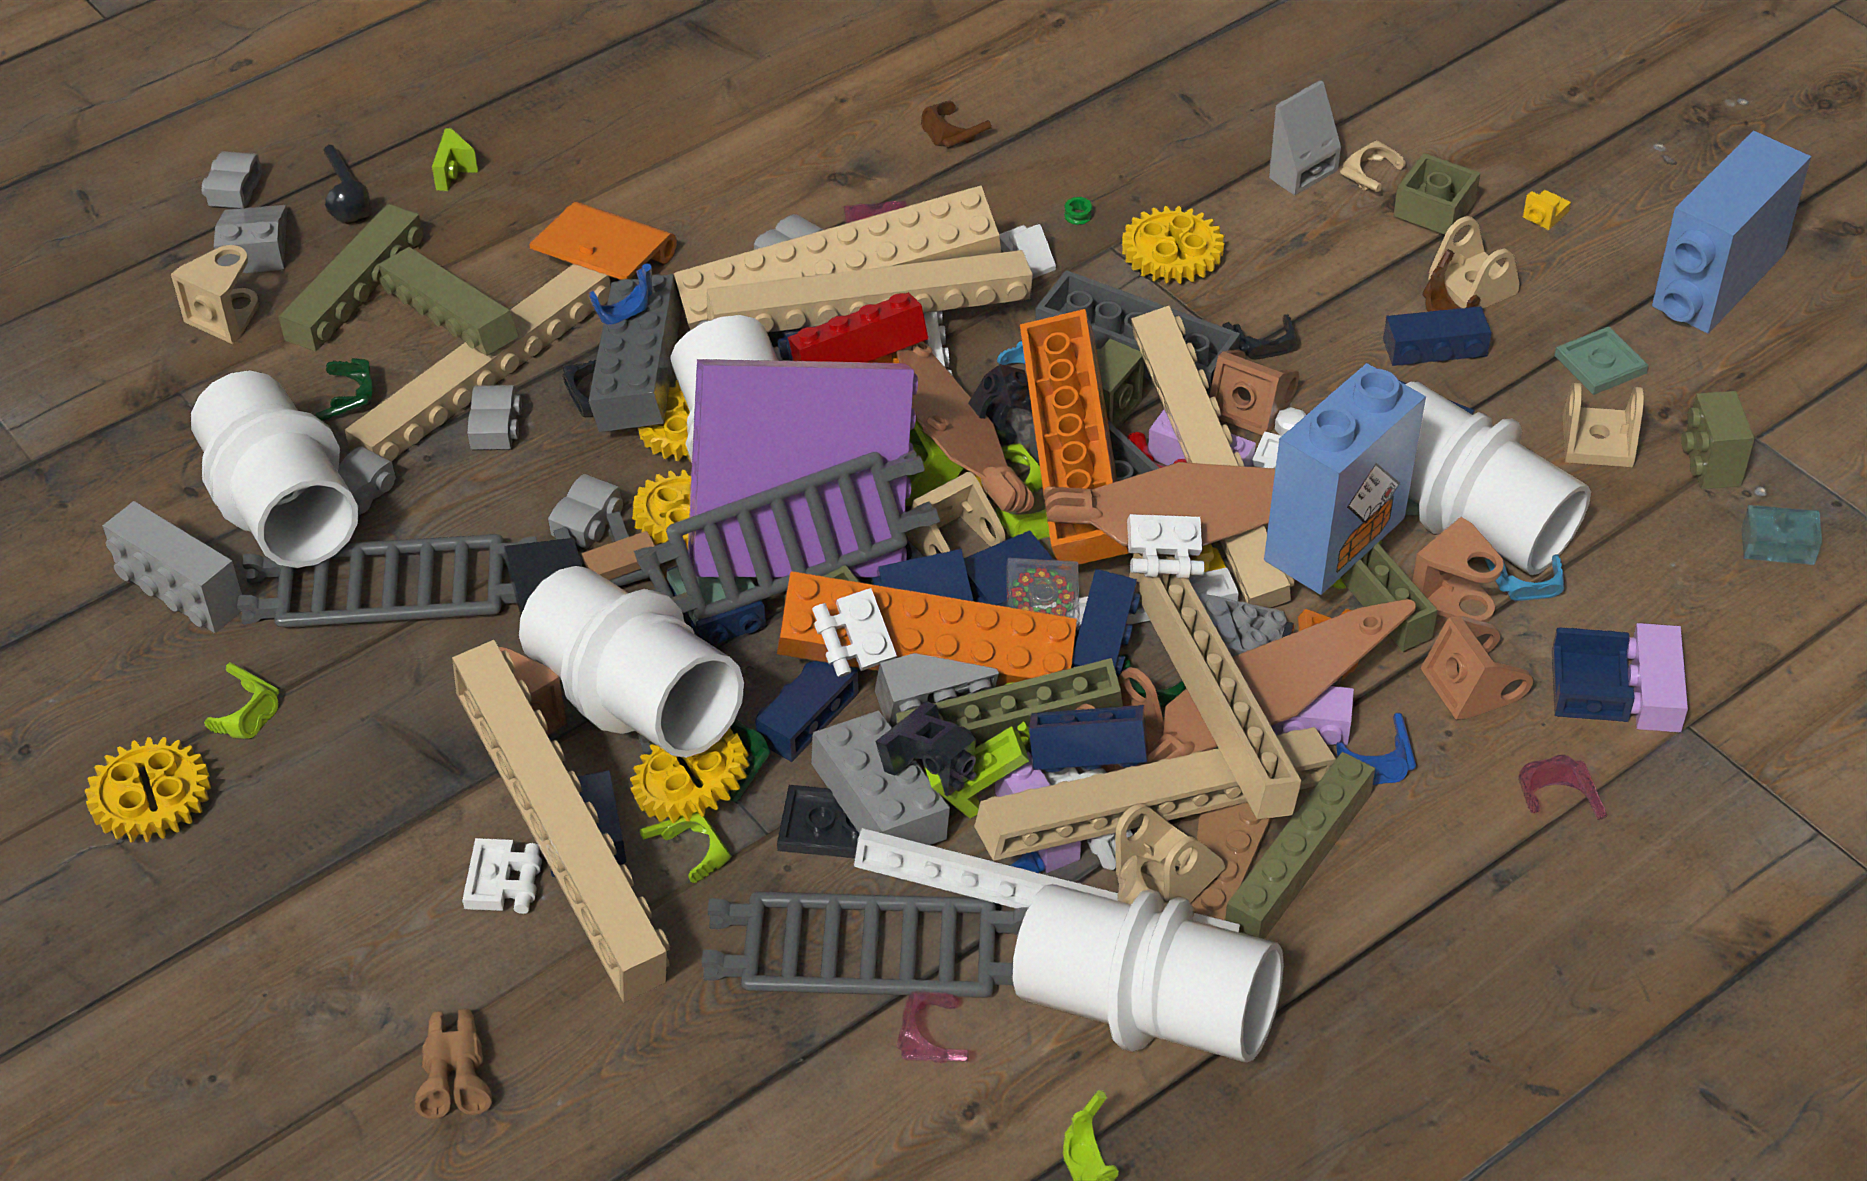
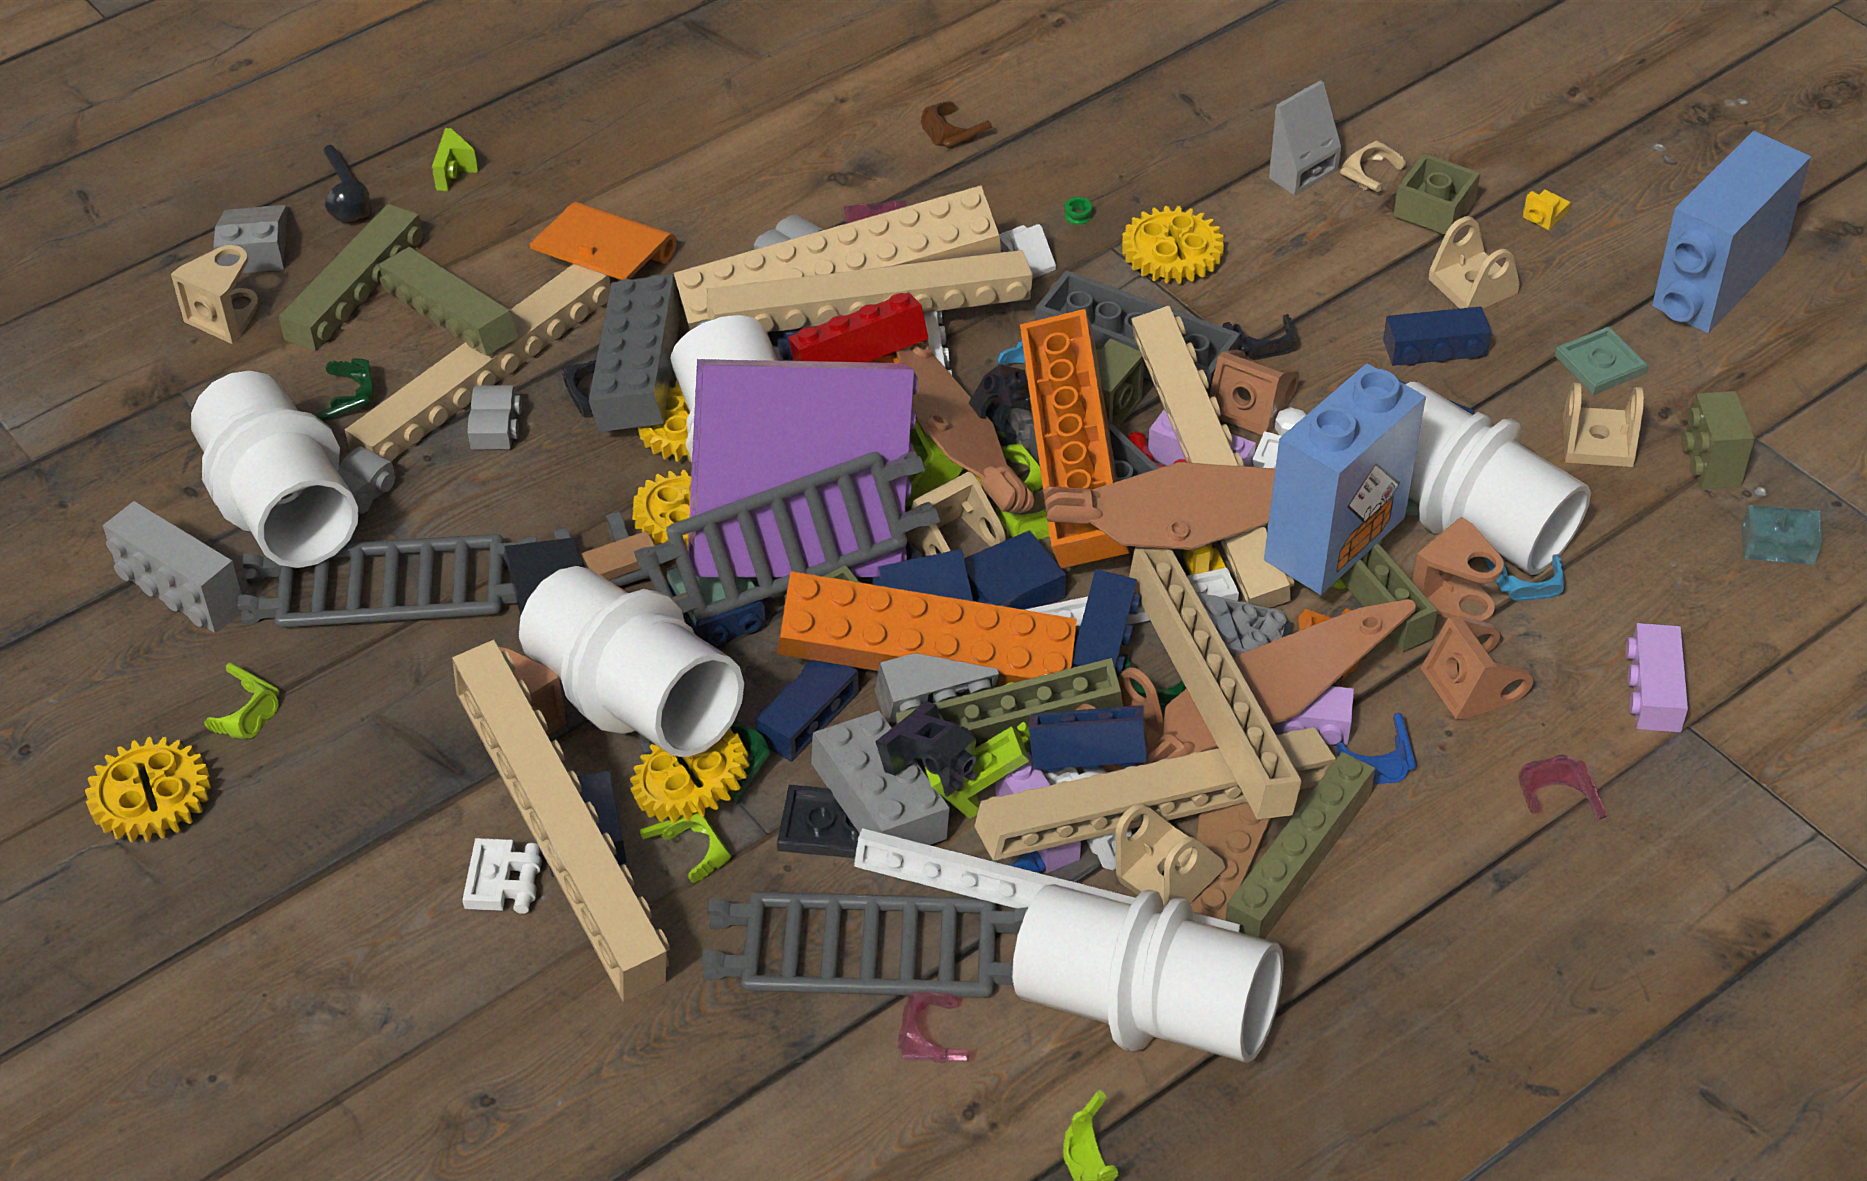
light grey brick [202,151,262,208] -> none
medium nougat piece [415,1009,492,1119] -> none
light grey brick [548,474,623,549] -> none
blue helmet [589,264,652,324] -> none
white plate [812,588,897,677] -> none
clear tile [1006,558,1080,630] -> none
tan helmet [1117,855,1194,917] -> none
white plate [1127,514,1204,578] -> none
reddish brown helmet [1422,249,1481,312] -> none
dark blue panel [1552,627,1635,722] -> none

